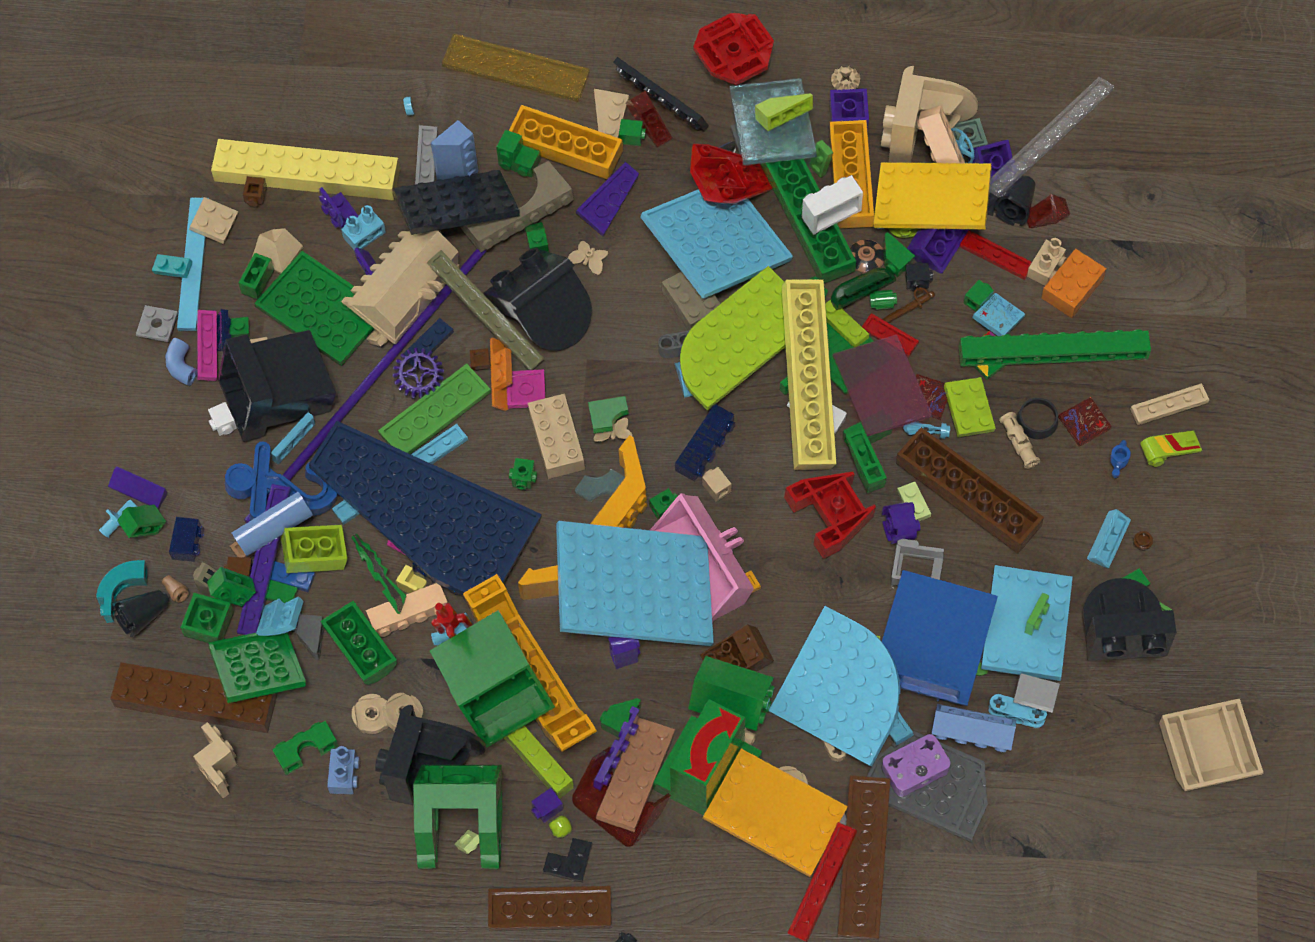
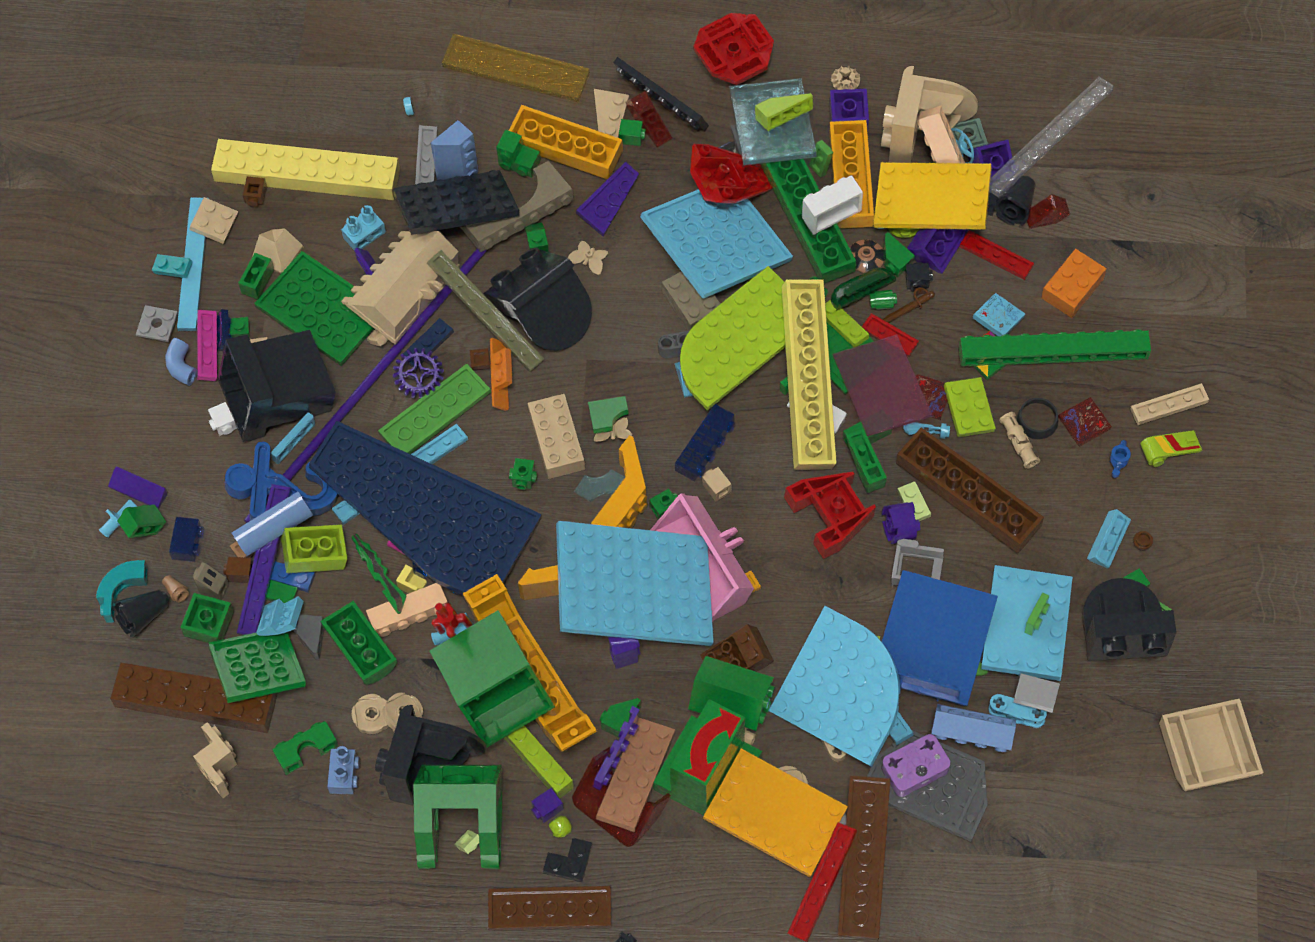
green brick [207,567,256,607] -> none
dark purple bracket [318,187,358,232] -> none
dark pink plate [507,369,545,409] -> none
green brick [964,280,994,312] -> none
tan brick [1027,238,1067,285] -> none

